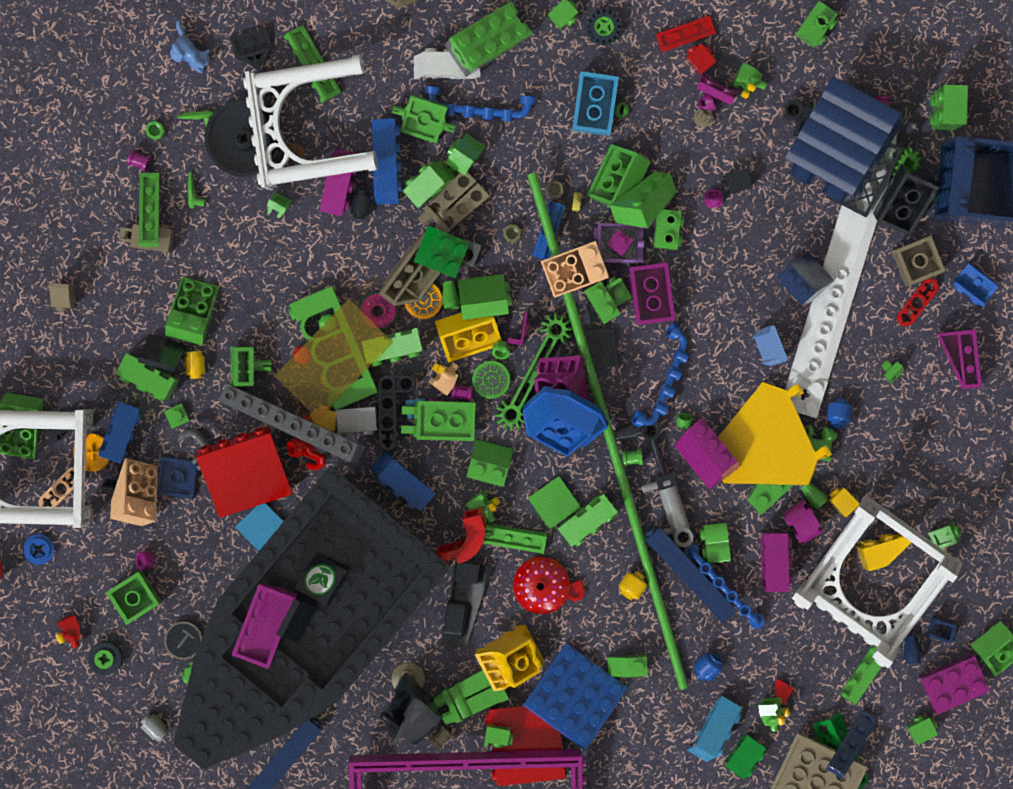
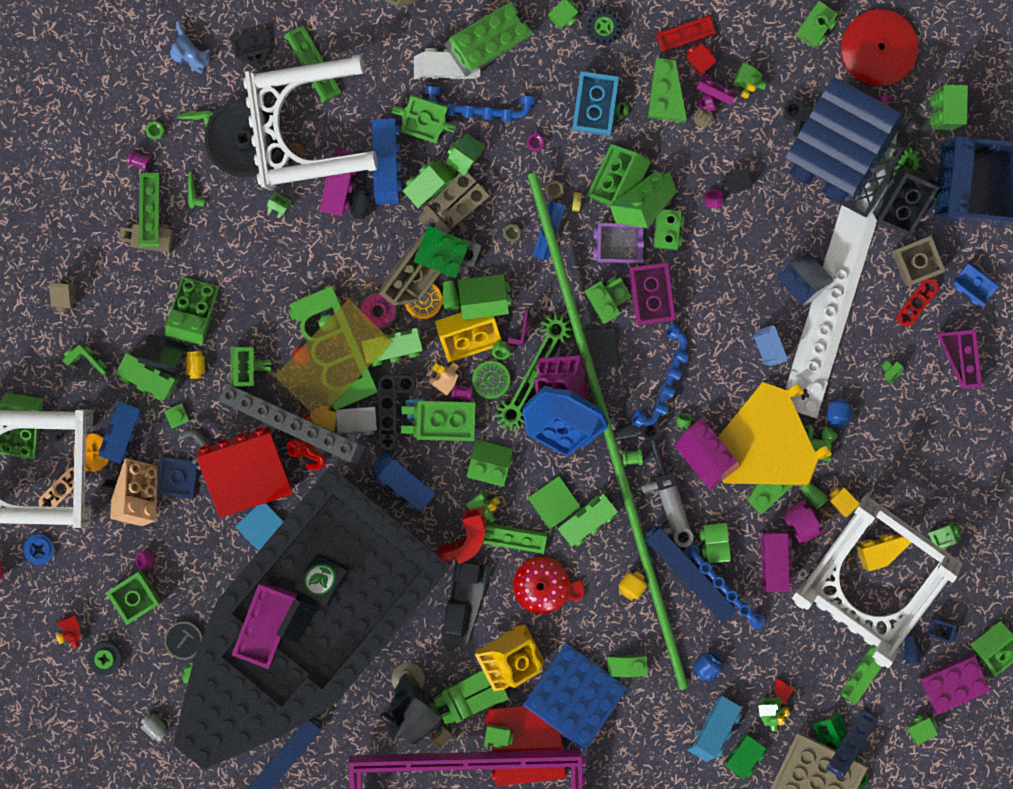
light nougat slope [541,240,609,298] -> none
magenta brick [606,229,633,257] -> none
none -> bright green bracket [62,345,108,375]
none -> magenta tile [526,133,545,152]
none -> bright green wedge [647,58,687,123]
none -> red dish [841,9,918,87]

